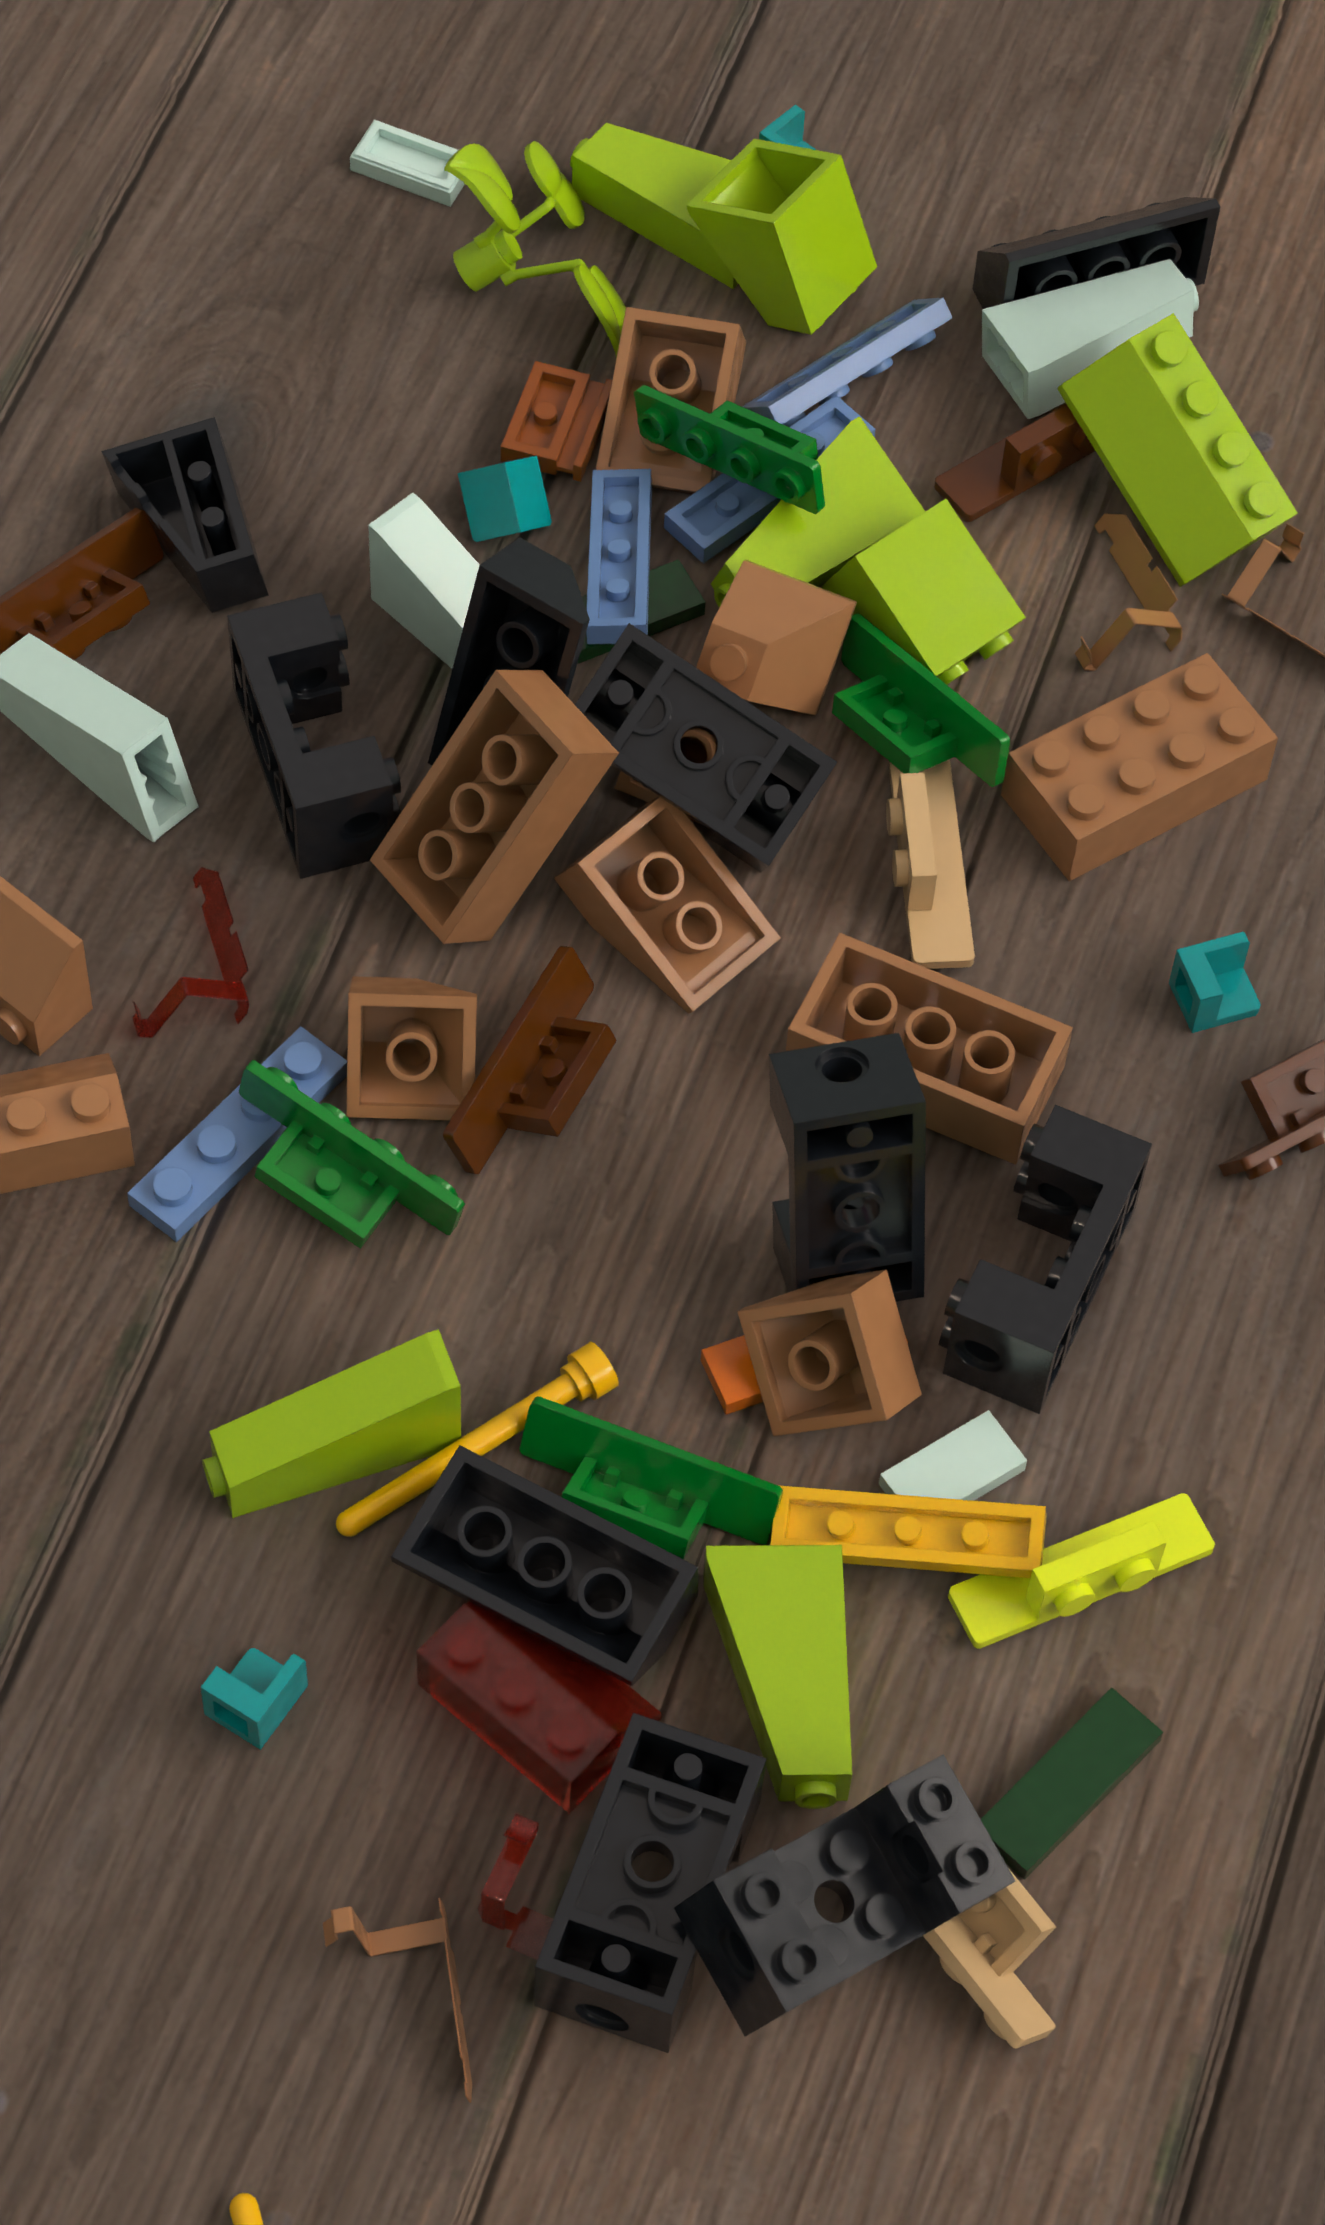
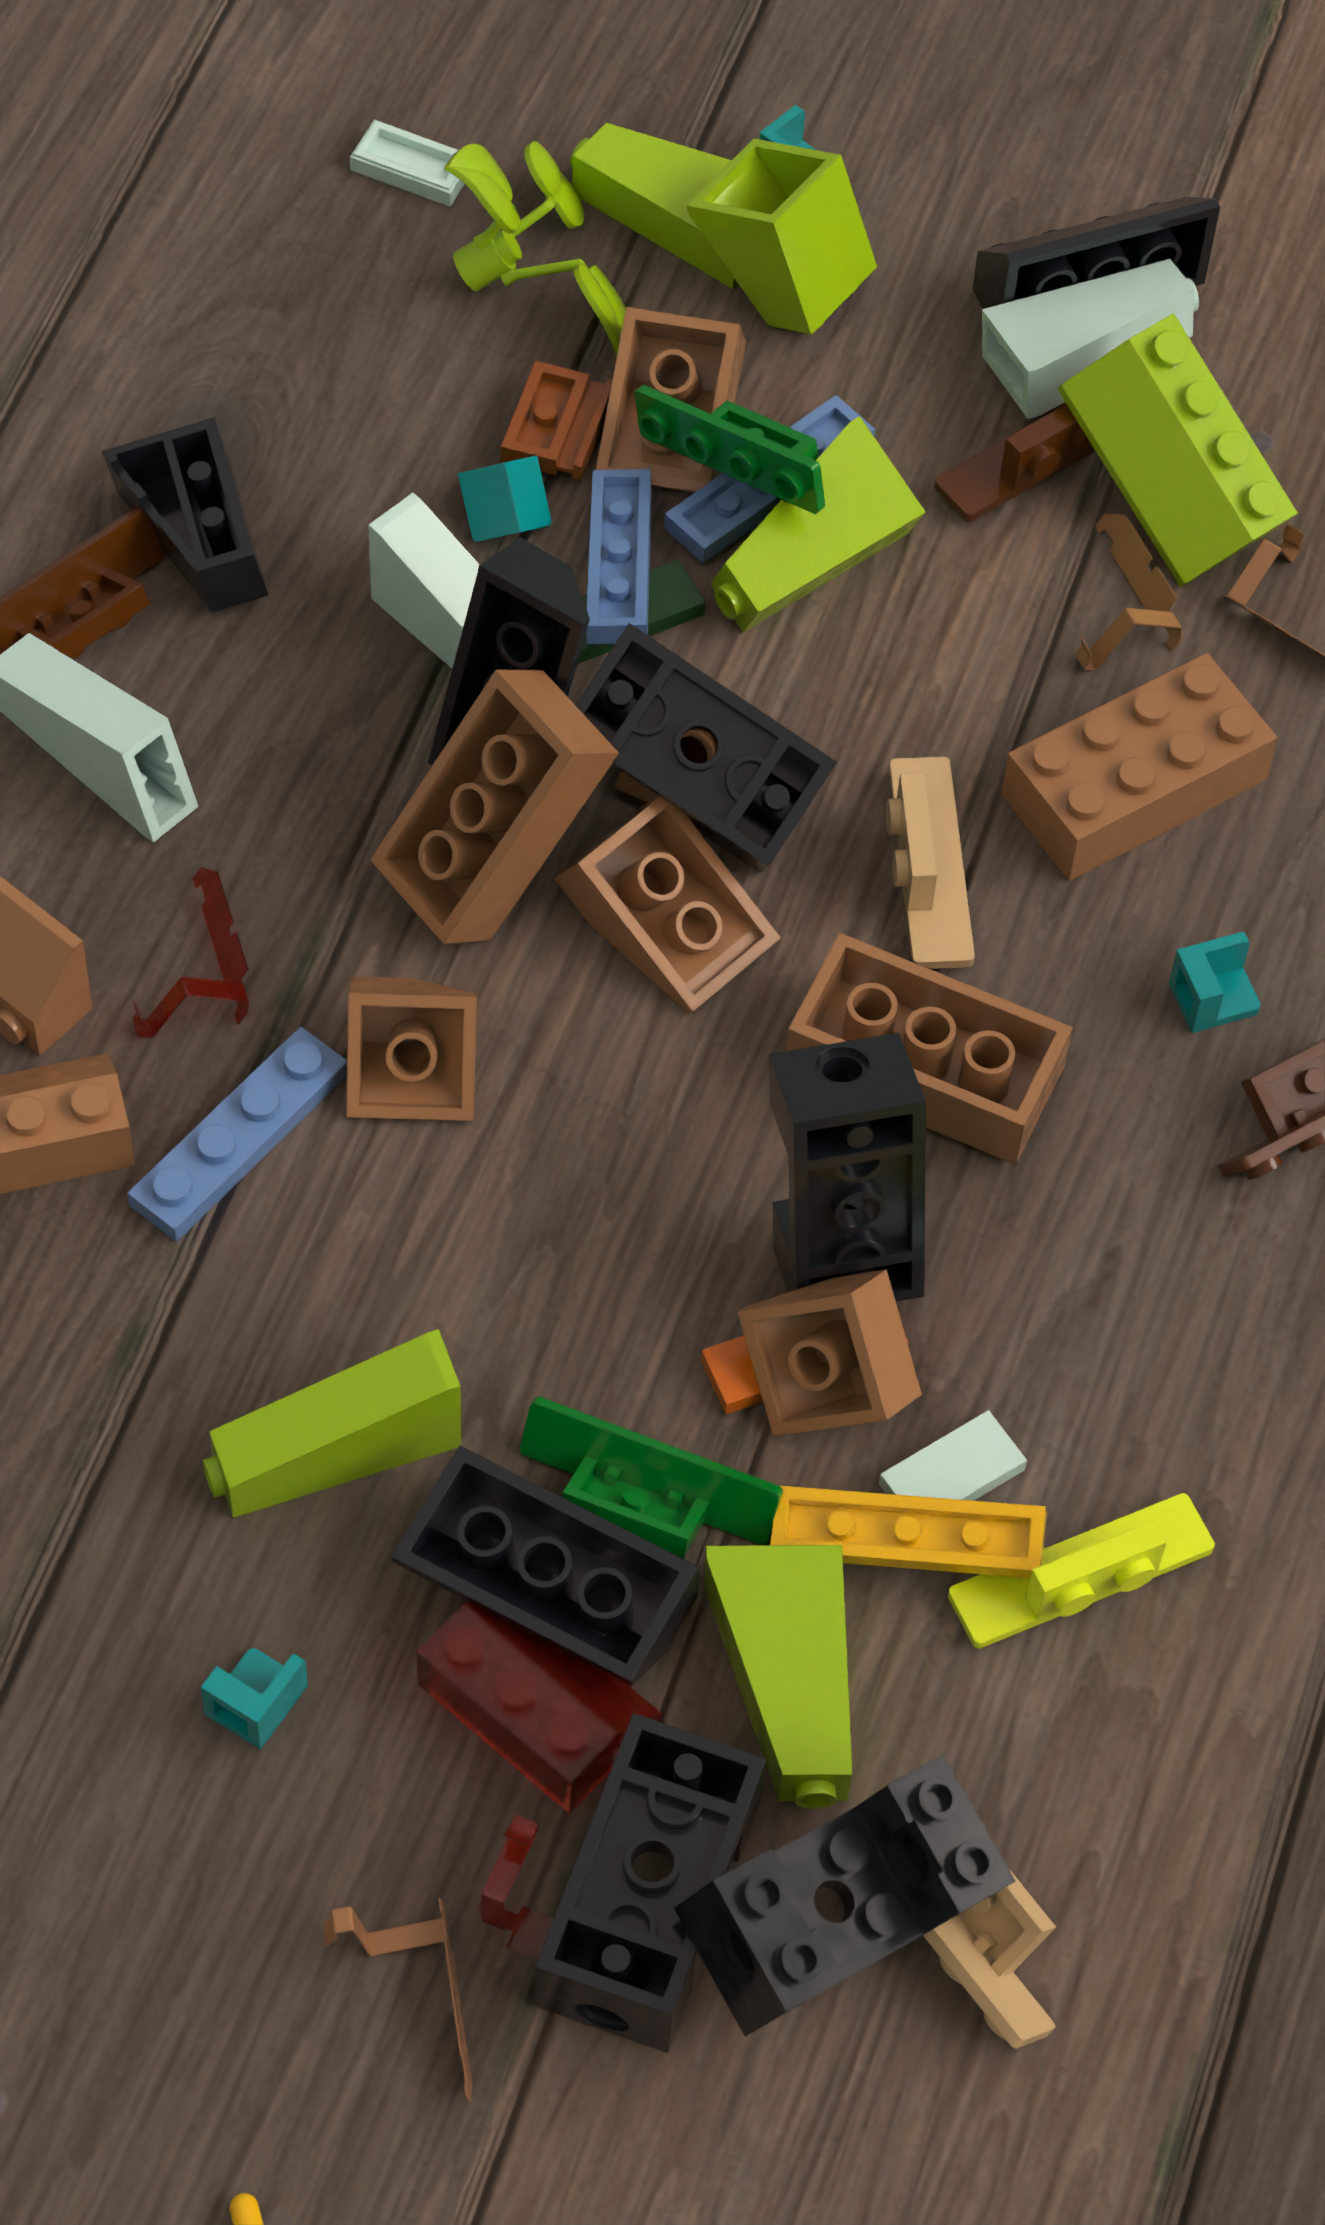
black plate [227,592,401,879] -> none
green bracket [239,1060,465,1249] -> none
yellow piece [336,1342,619,1537] -> none
reddish brown bracket [443,946,617,1174] -> none
medium nougat slope [696,560,857,715] -> none
medium blue plate [742,297,952,427] -> none
lime slope [820,499,1026,685] -> none
green bracket [832,613,1010,787] -> none
black plate [938,1105,1152,1414] -> none
dark green tile [981,1687,1163,1880] -> none

